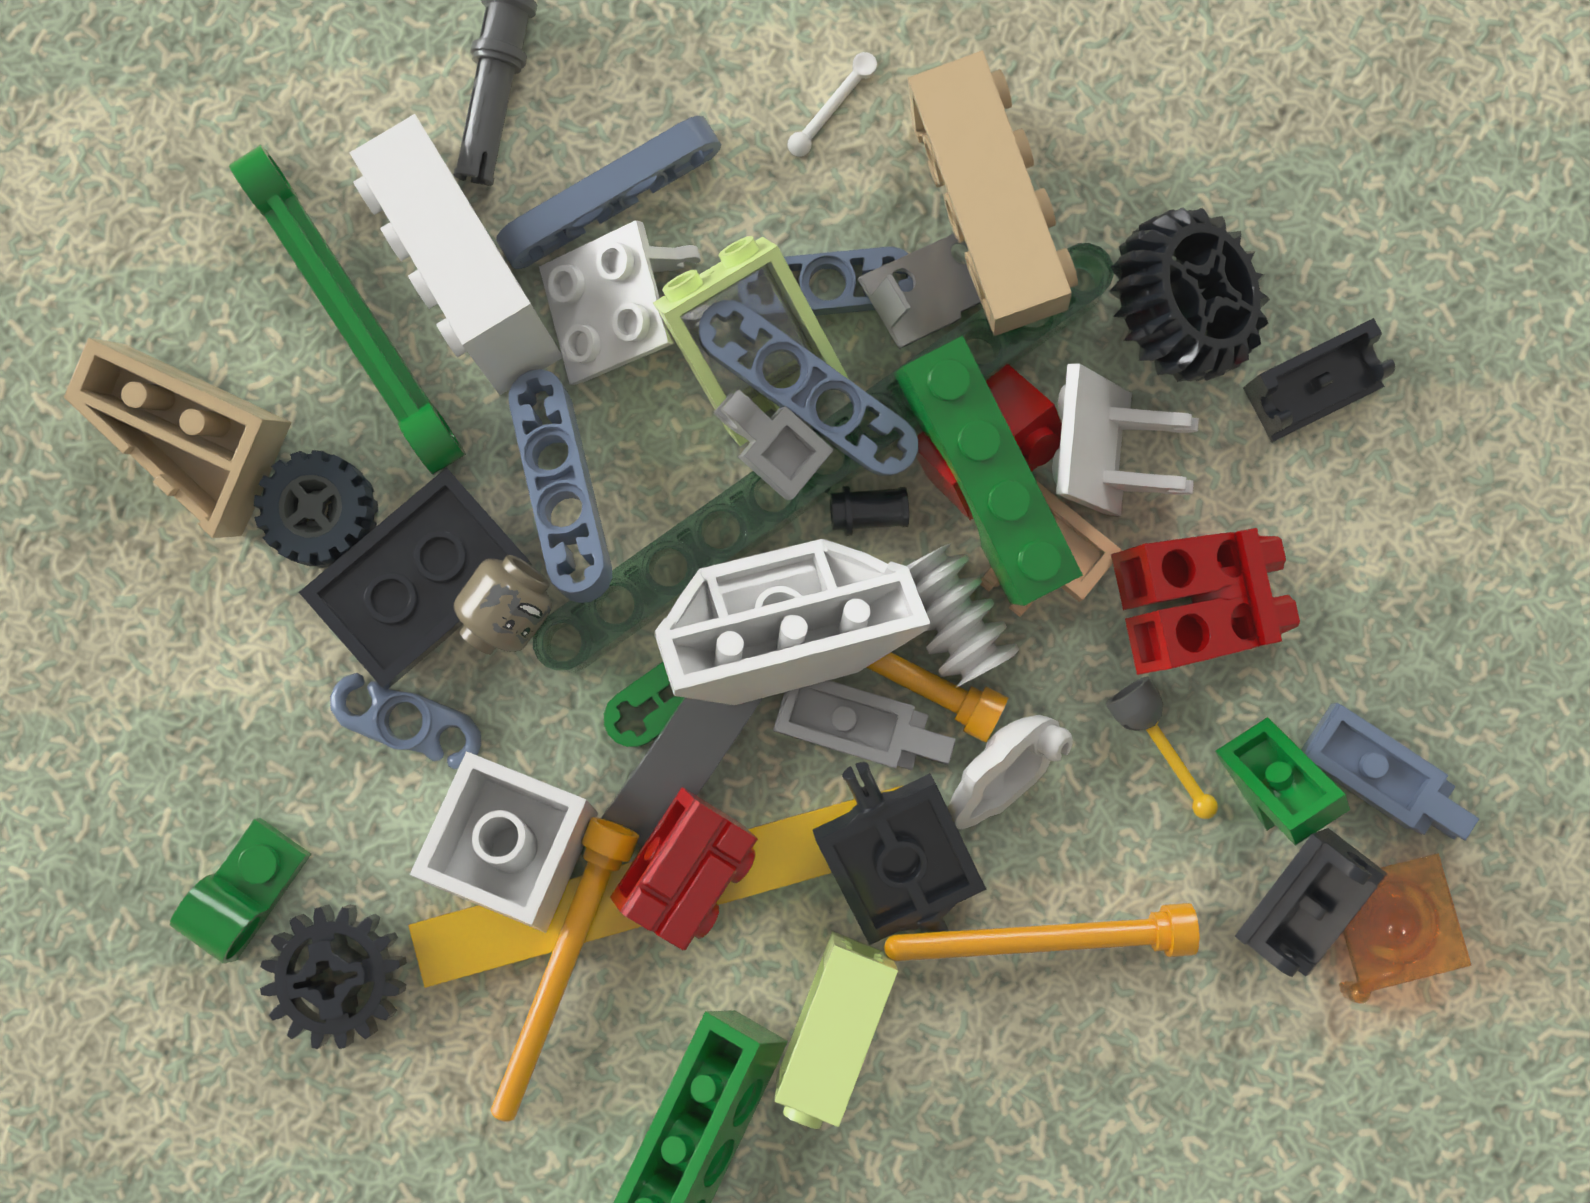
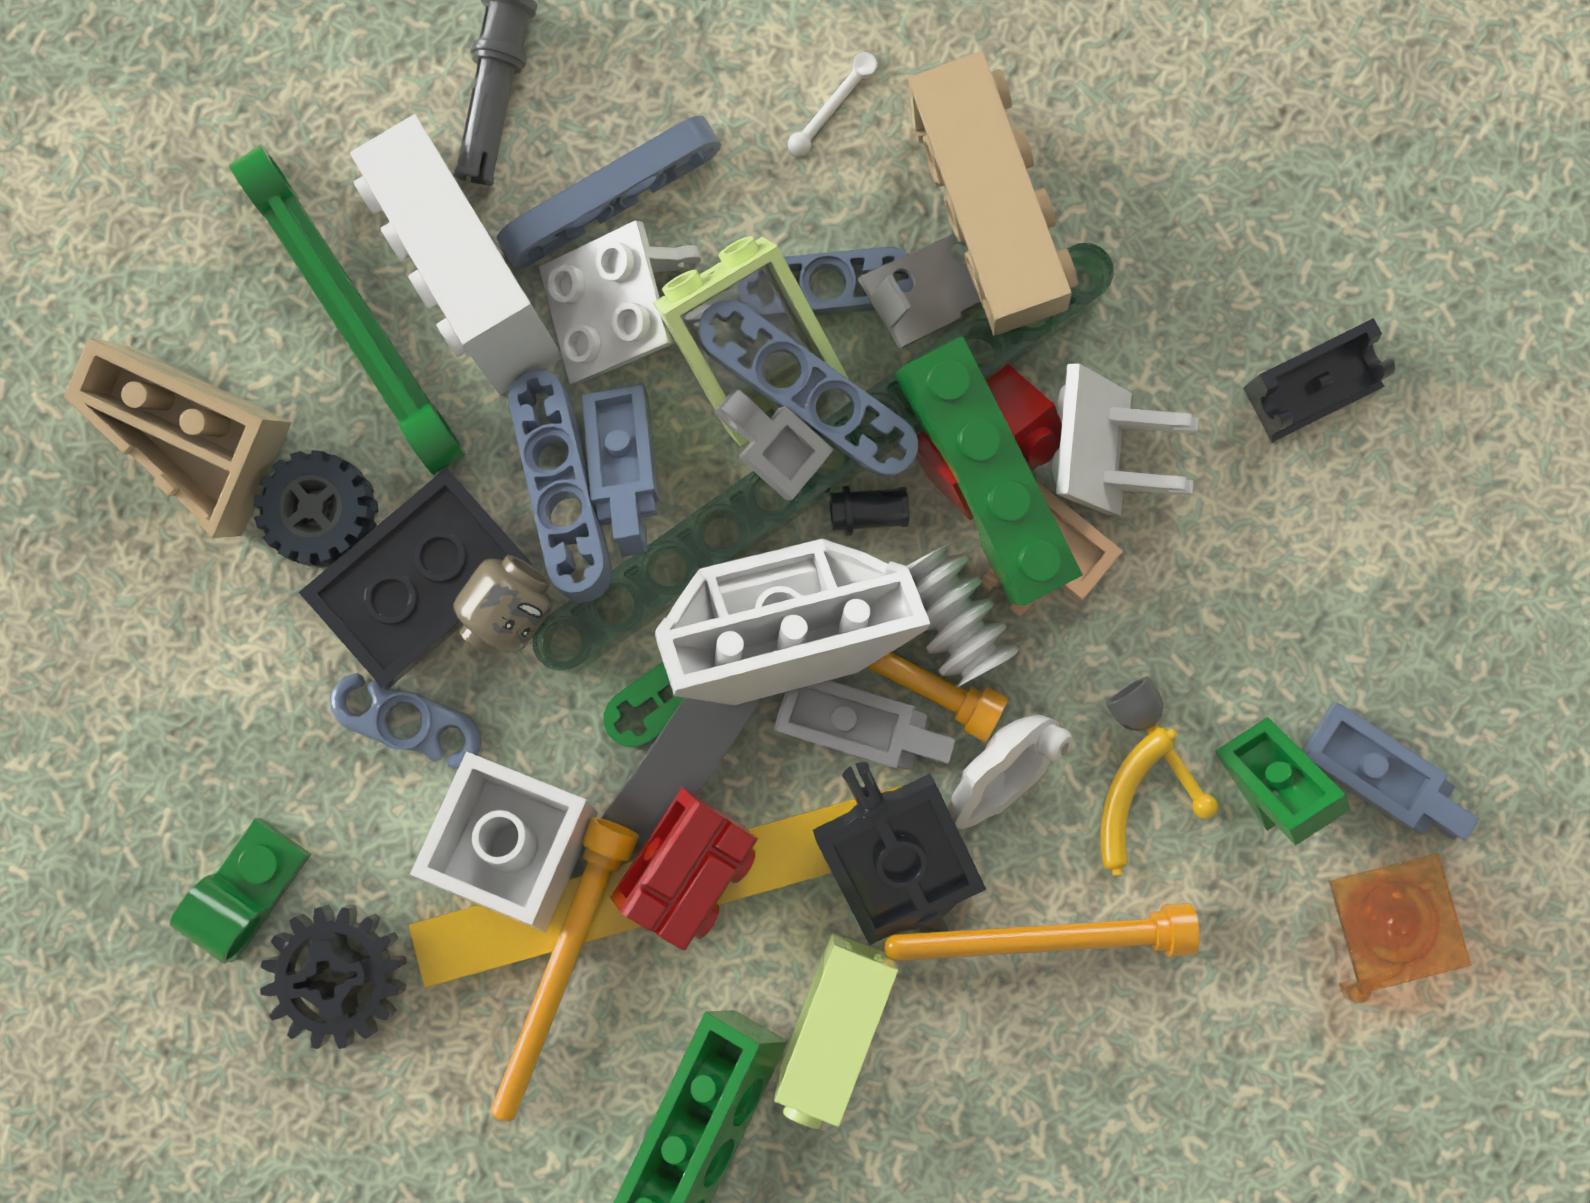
black gear [1109,207,1270,382] -> none
red hips [1111,528,1300,675] -> none
black hinge [1235,828,1388,977] -> none
none -> sand blue hinge [582,383,660,557]
none -> yellow piece [1100,727,1179,877]

